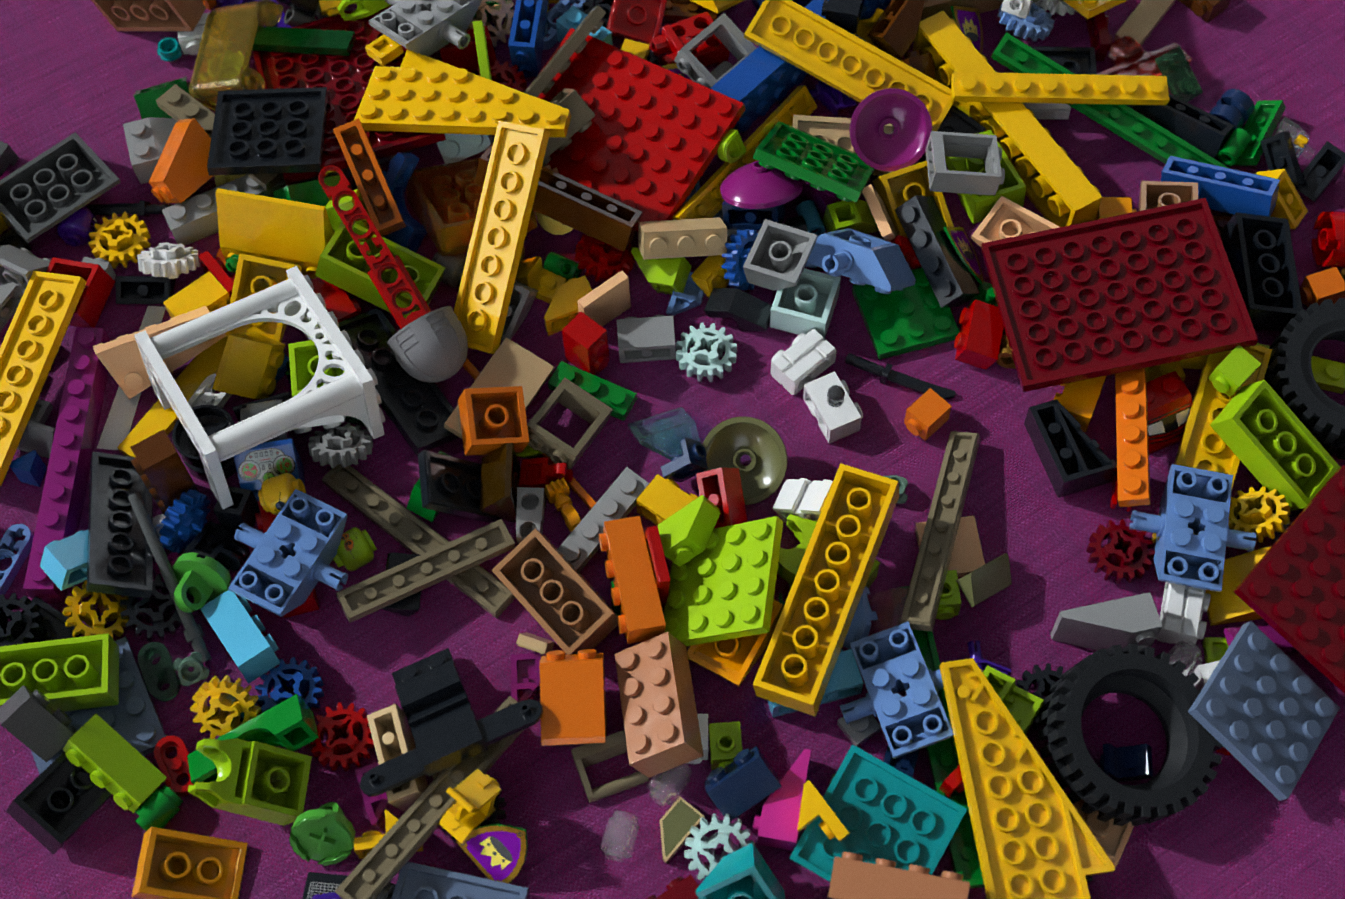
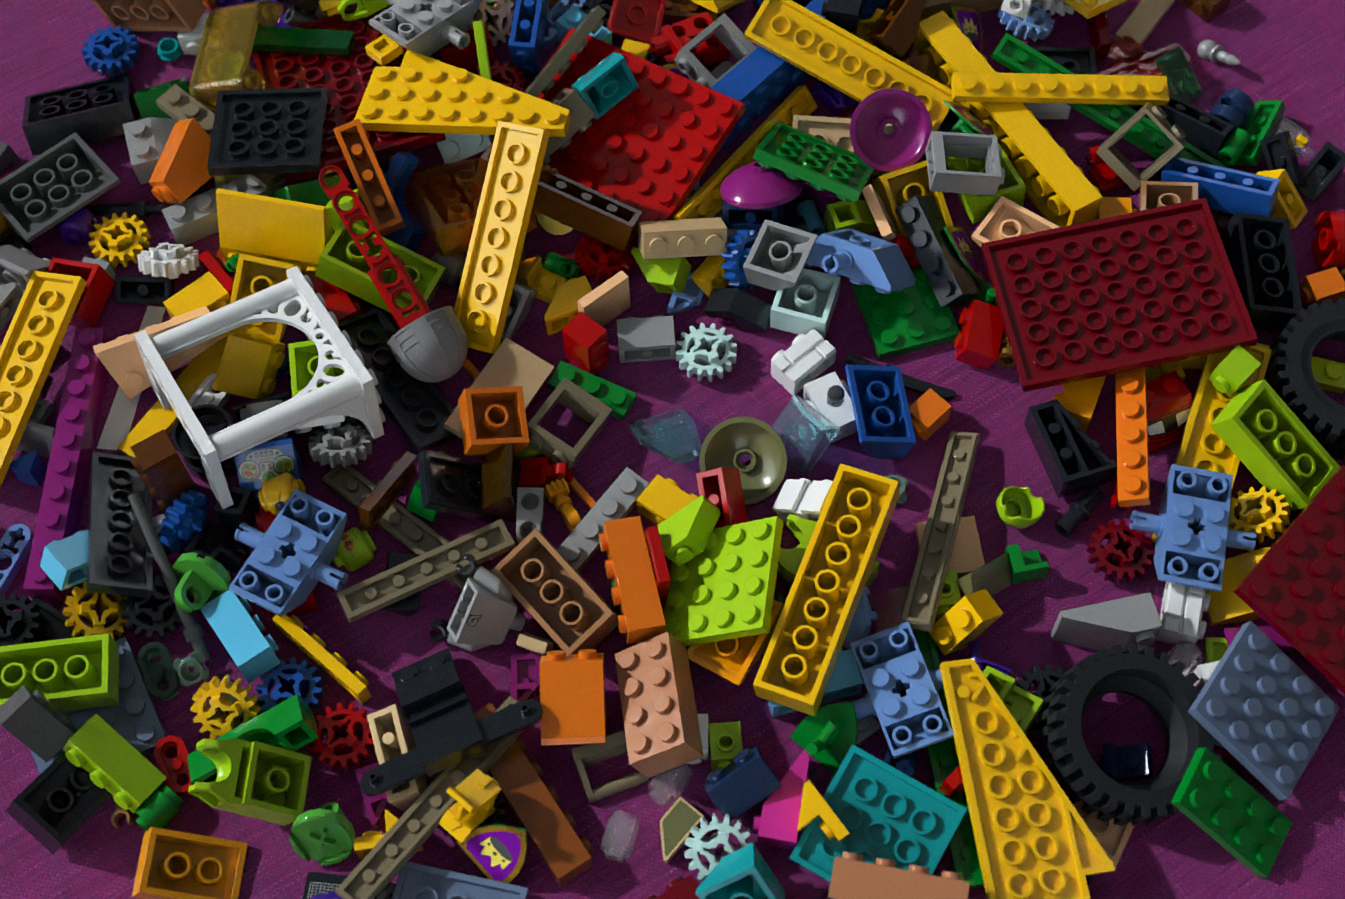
dark blue bracket [661,437,708,483] -> none
lime tile [717,129,747,163] -> none
none -> black slope [22,72,138,156]
none -> blue gear [81,25,141,77]
none -> medium nougat hand [111,795,134,830]
none -> yellow plate [272,614,371,705]
none -> reddish brown plate [357,451,417,532]
none -> light grey torso [429,553,525,652]
none -> dark orange brick [474,702,594,887]
none -> teal slope [571,52,639,120]
none -> clear light blue slope [772,394,840,476]
none -> green shield [790,702,858,774]
none -> blue slope [845,364,917,460]
none -> yellow brick [928,589,1004,656]
none -> shield [943,100,994,135]
none -> lime hair [996,486,1045,529]
none -> green panel [1004,544,1050,585]
none -> black axle [1054,486,1104,537]
none -> red plate [1086,145,1126,196]
none -> dark tan window [1096,102,1186,191]
none -> green plate [1171,748,1293,878]
none -> light grey bar [1197,39,1241,65]

